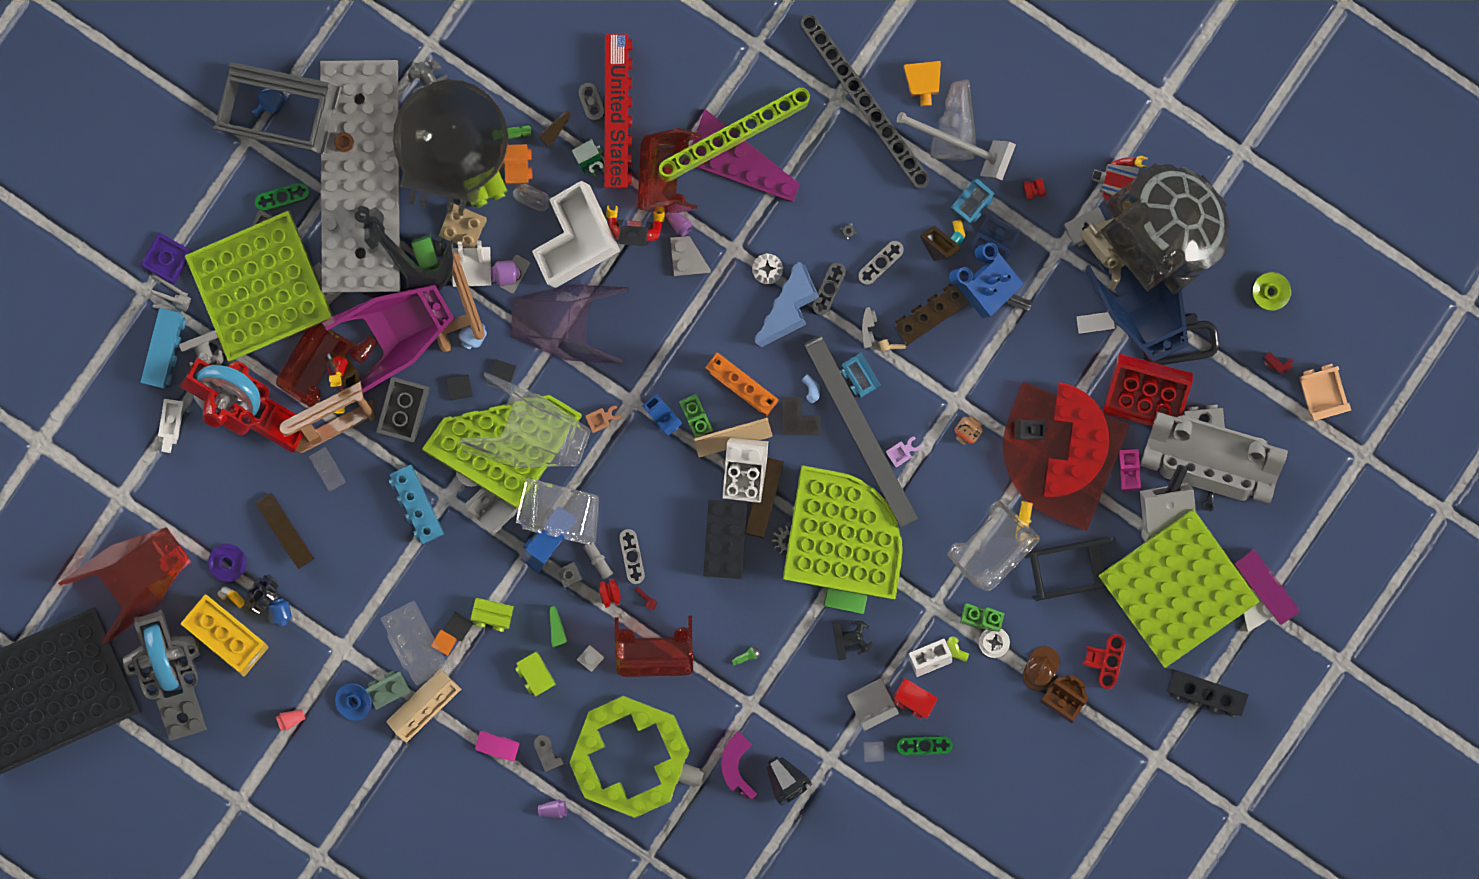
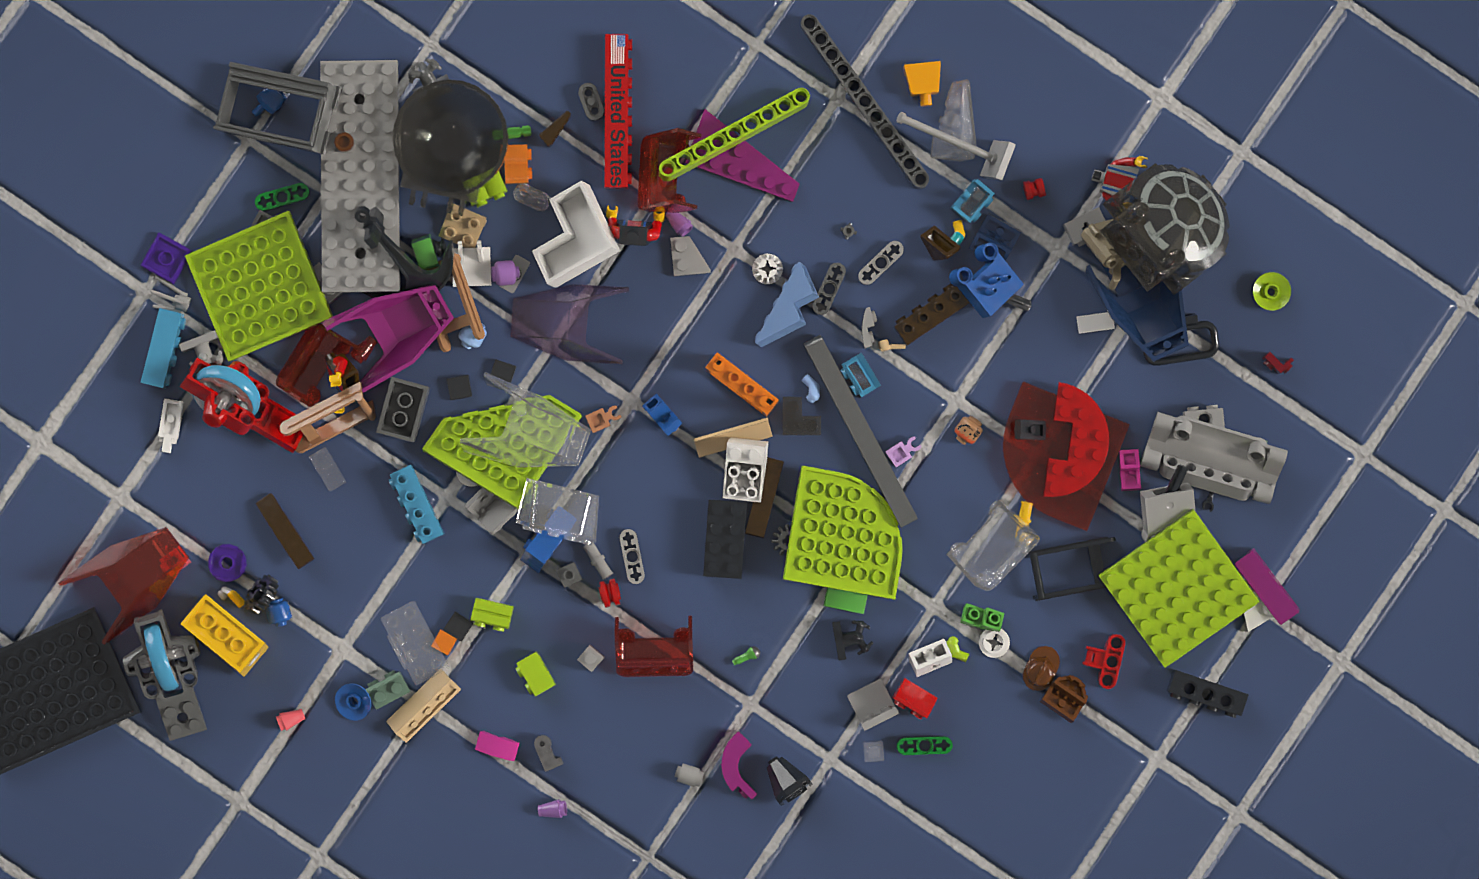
bright green slope [550,606,568,647] -> none
lime plate [569,696,690,818] -> none
brick [572,140,605,177] -> none
dark red hand [635,587,657,610] -> none
bright green slope [679,394,713,438] -> none
red slope [1103,354,1193,426] -> none
light nougat panel [1299,364,1351,421] -> none

